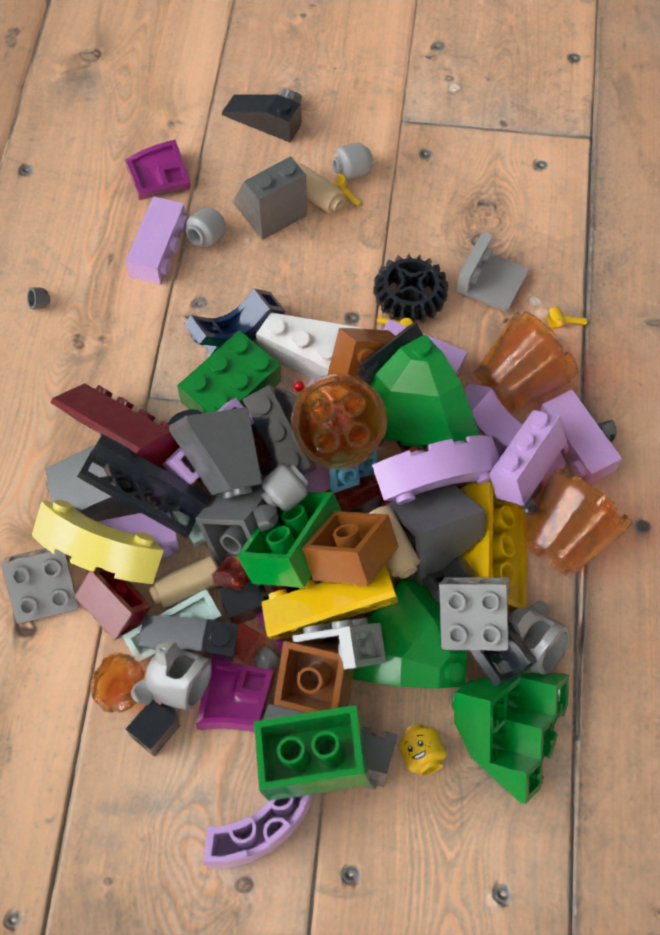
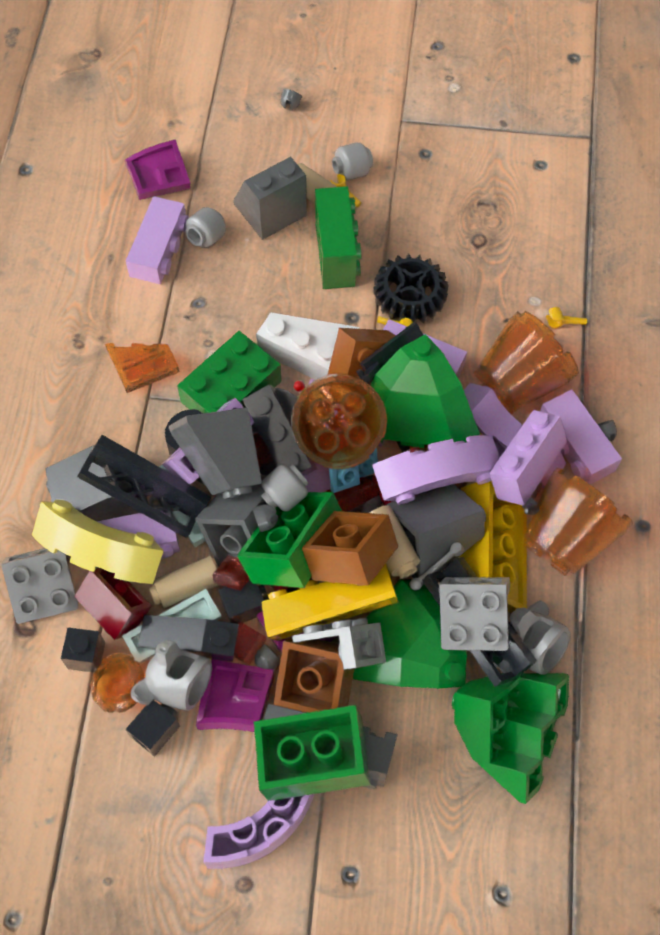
dark grey hinge [27,287,50,310] -> none
dark red slope [50,383,180,471] -> none
dark blue arch [184,289,286,355] -> none
black slope [222,94,302,143] -> none
yellow head [398,723,447,776] -> none
light grey bracket [456,232,528,312] -> none
none -> black brick [60,627,105,673]
none -> clear orange wing [105,343,180,393]
none -> green brick [315,186,361,289]
none -> light grey hinge [409,542,464,590]

